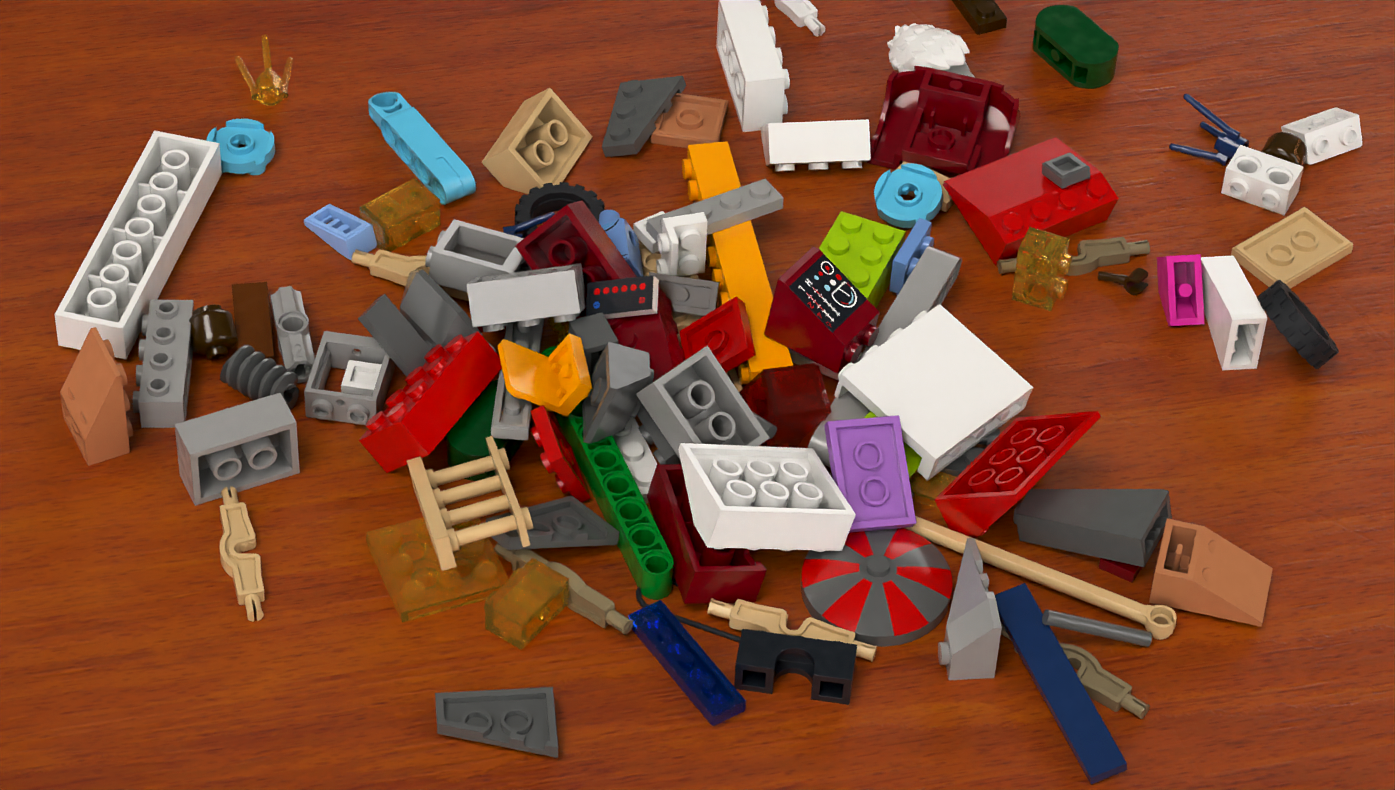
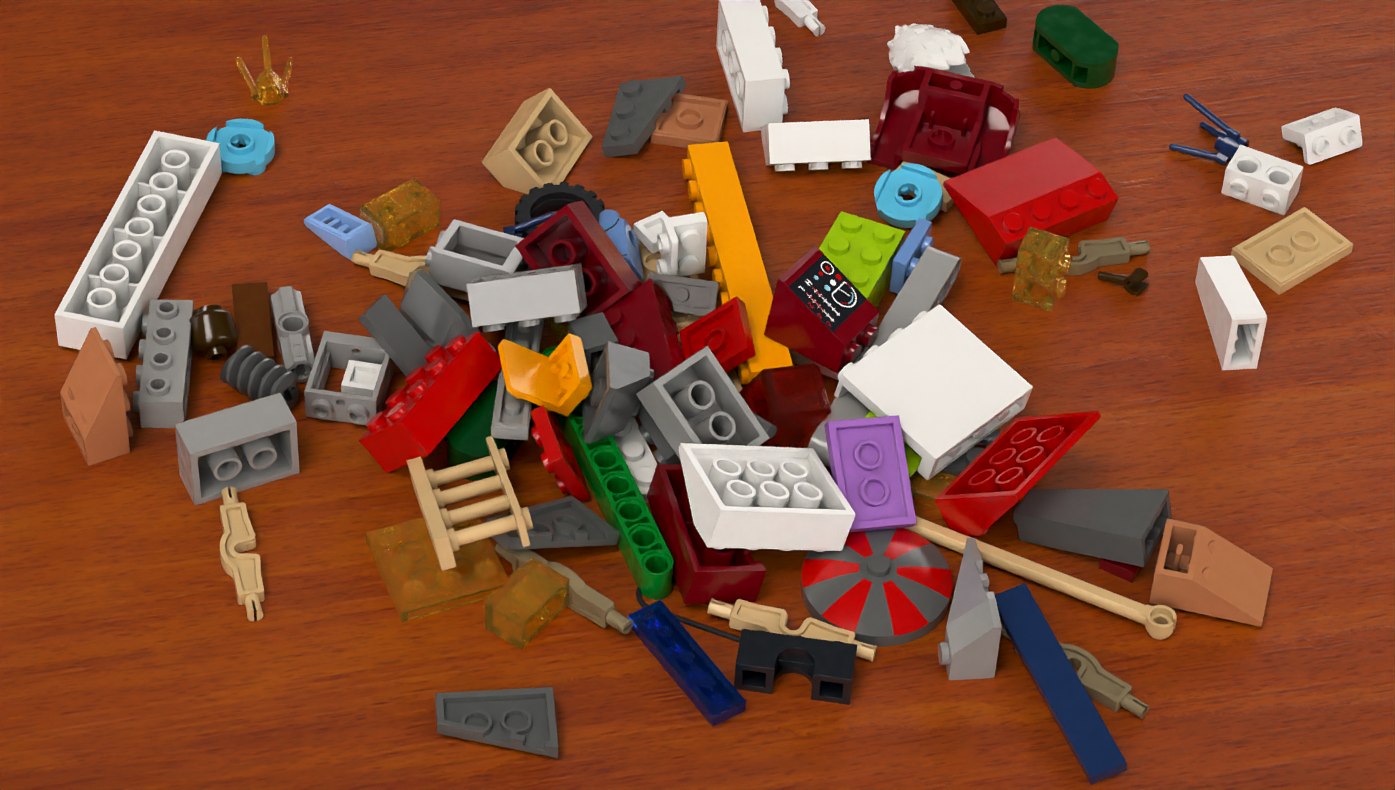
medium azure piece [368,92,476,205] -> none
black tile [586,275,659,319] -> none
light grey plate [646,178,784,242] -> none
dark grey tile [1042,153,1090,188] -> none
dark grey bar [1042,609,1152,647] -> none
dark pink slope [1157,254,1205,326] -> none
black tyre [1257,280,1339,369] -> none
dark brown head [1261,132,1307,166] -> none

